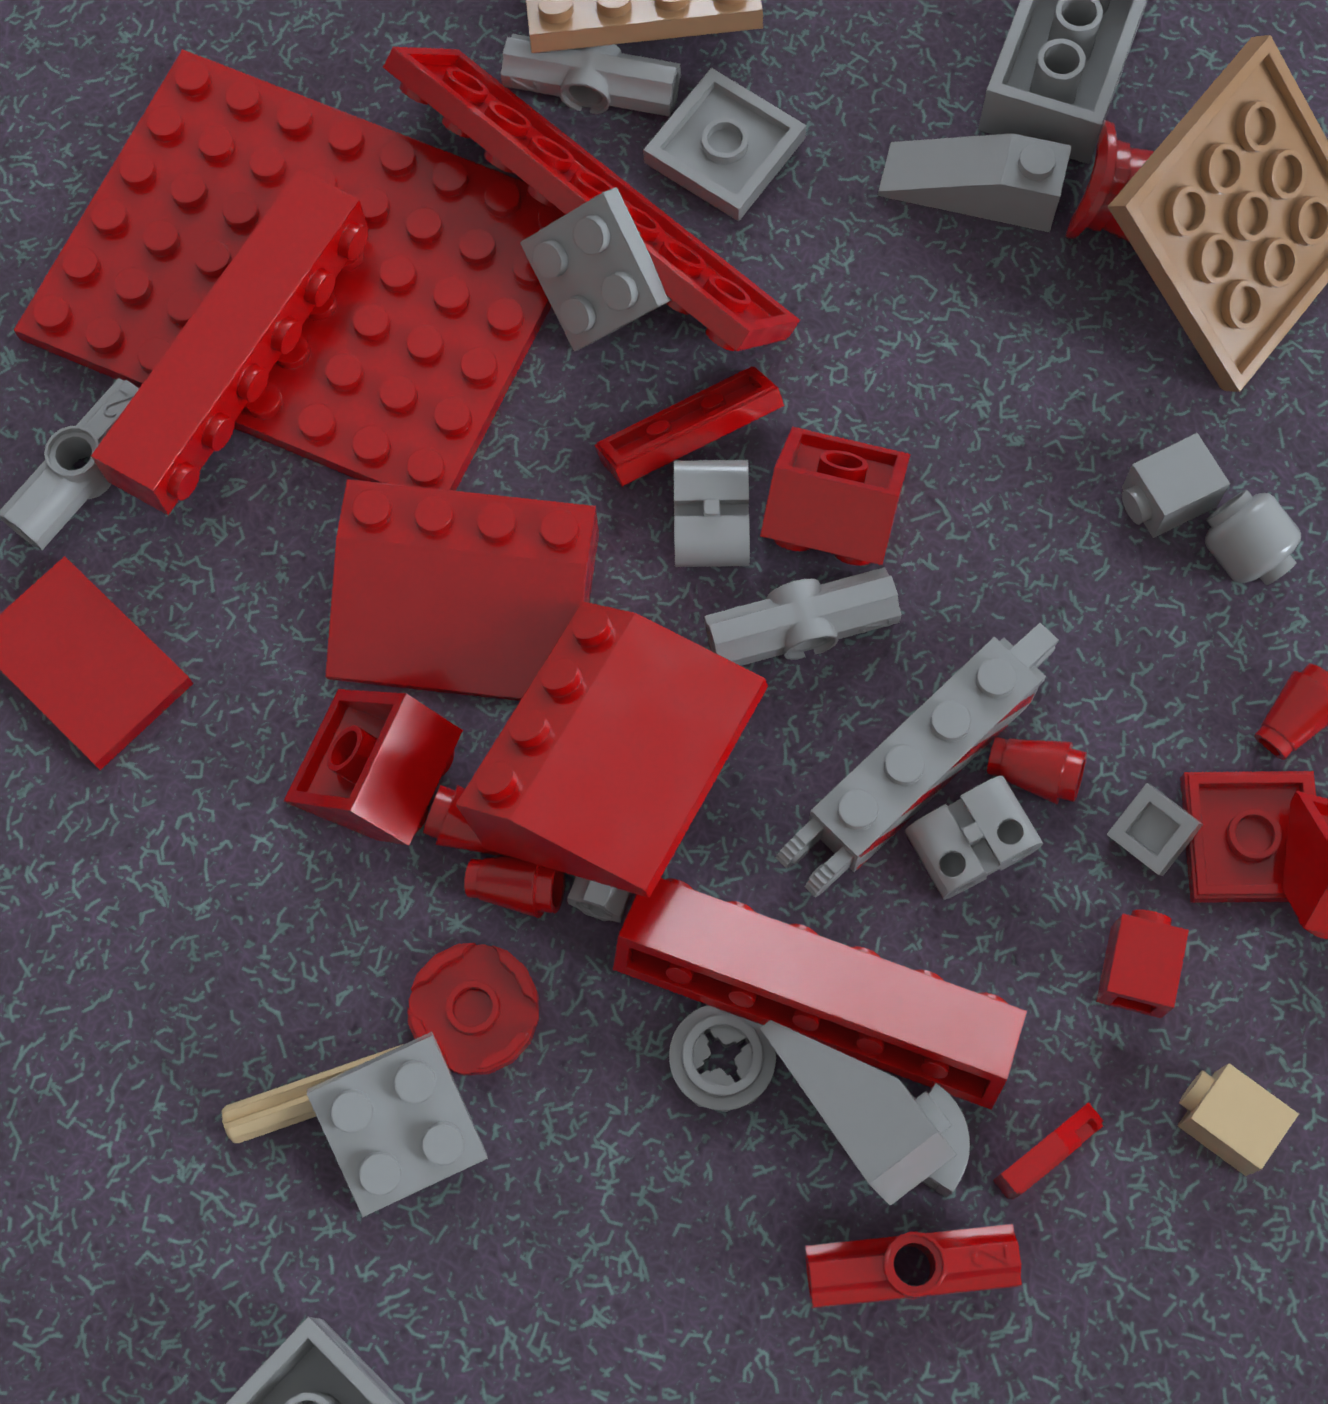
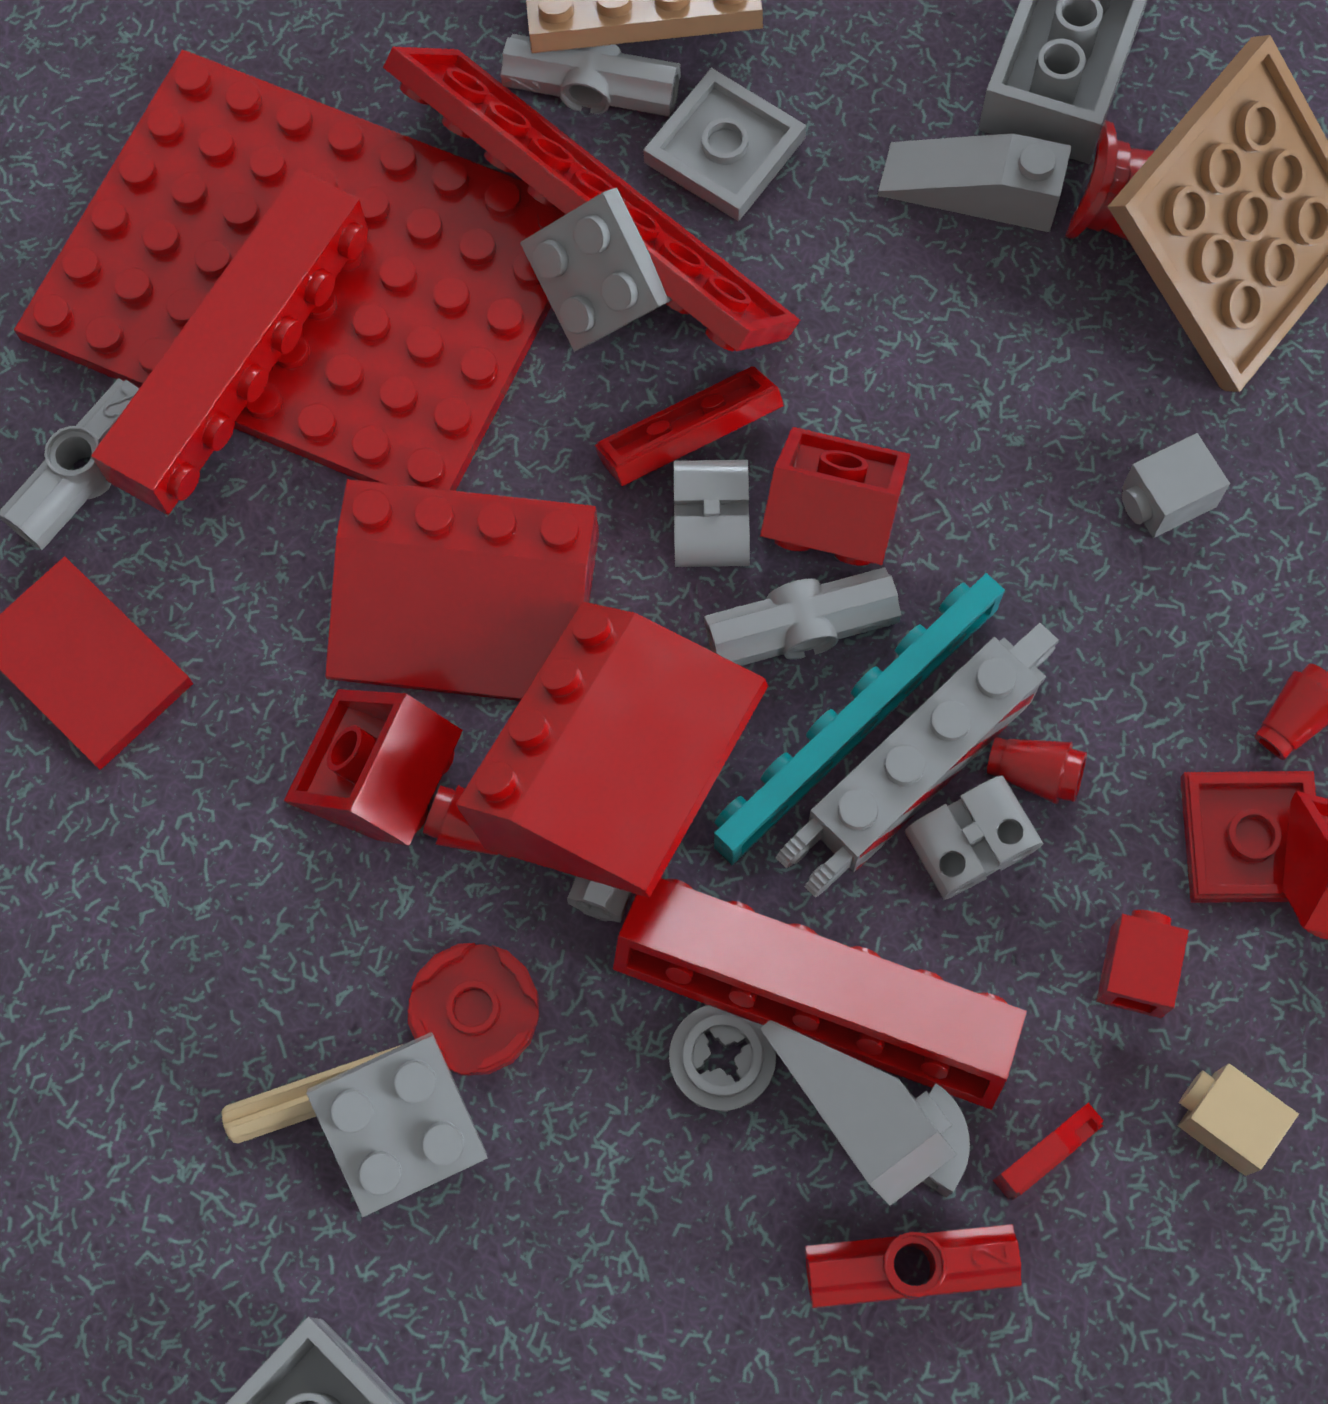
red cone [464,856,565,918] -> none
light grey plate [1107,783,1203,876] -> none
light grey head [1205,490,1301,585] -> none
none -> teal plate [714,573,1005,865]

